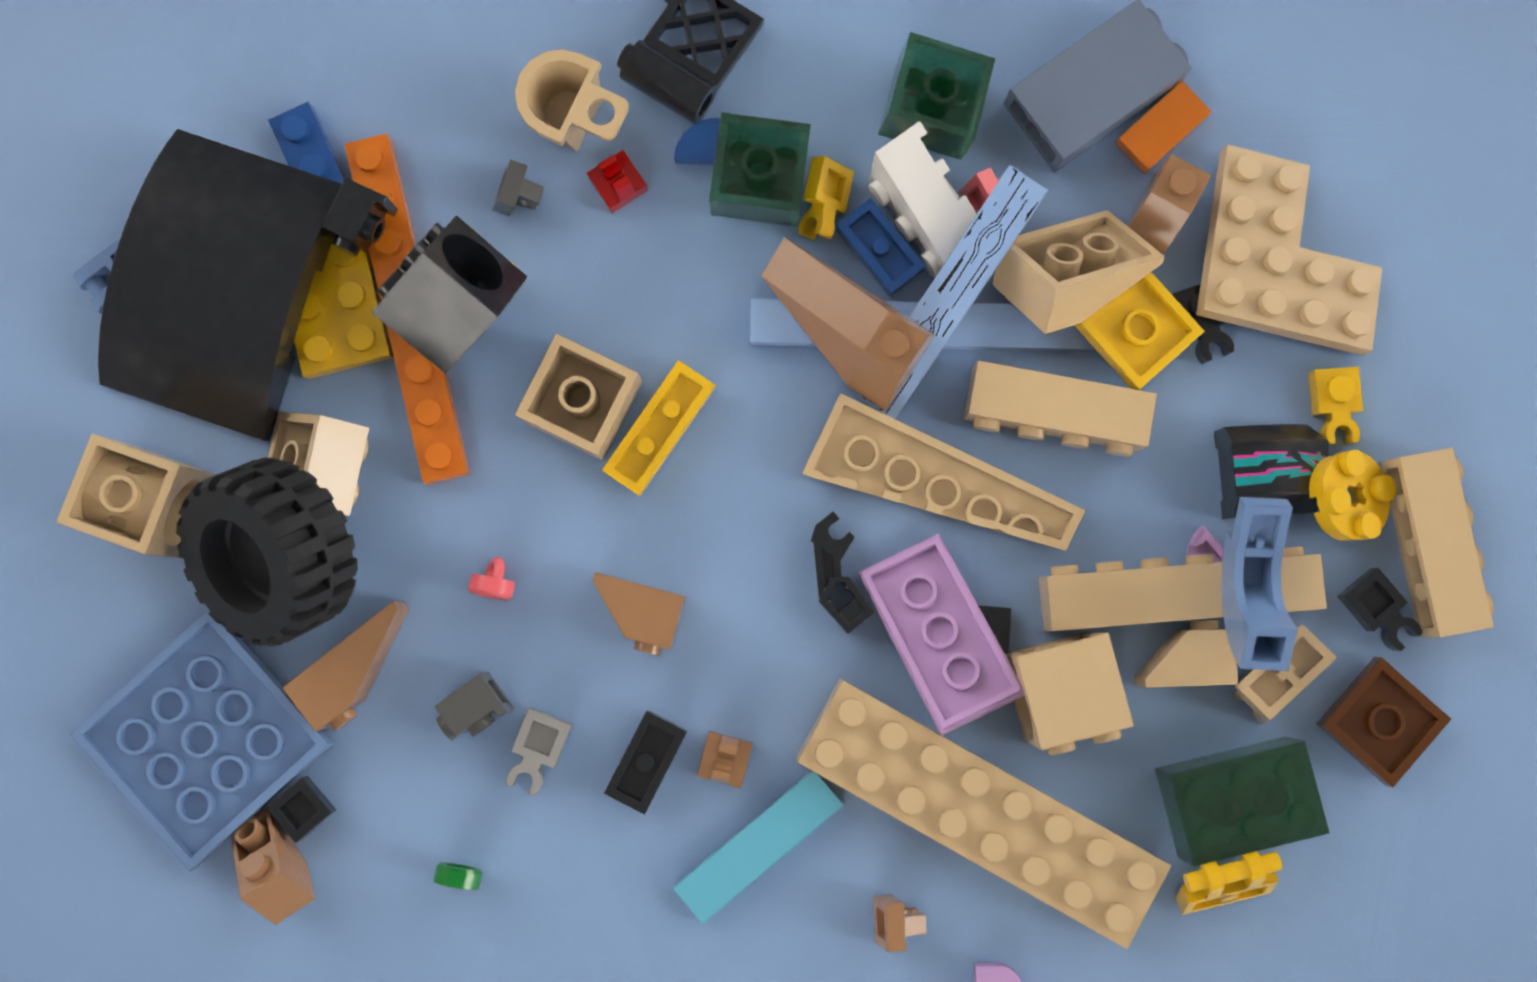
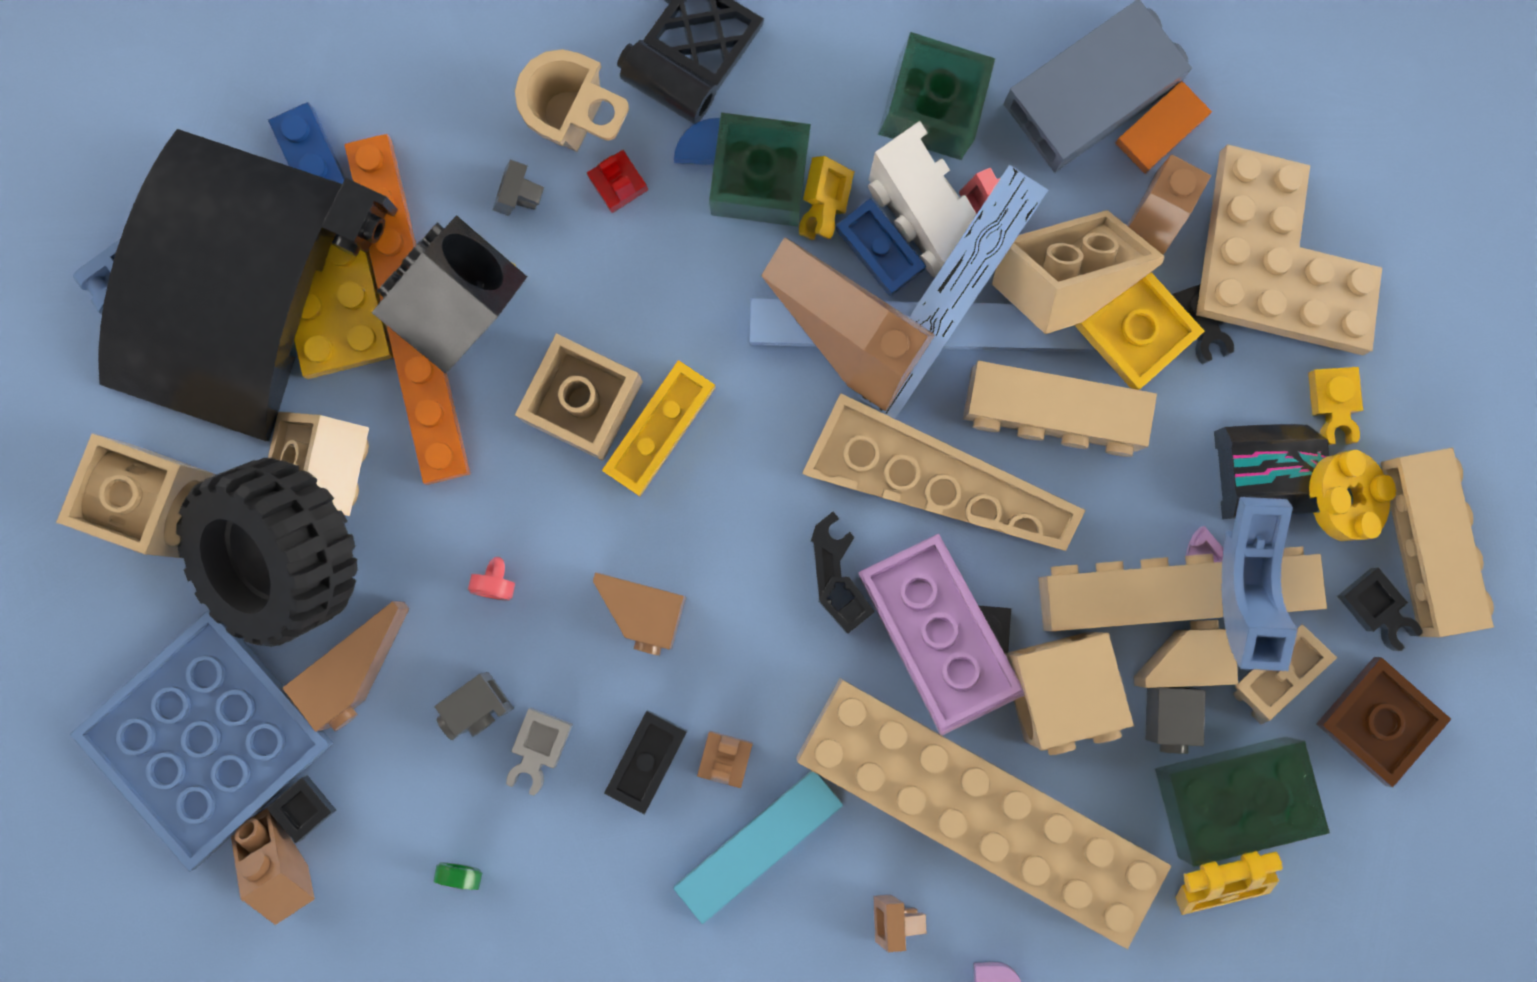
none -> dark grey brick [1145,687,1206,754]

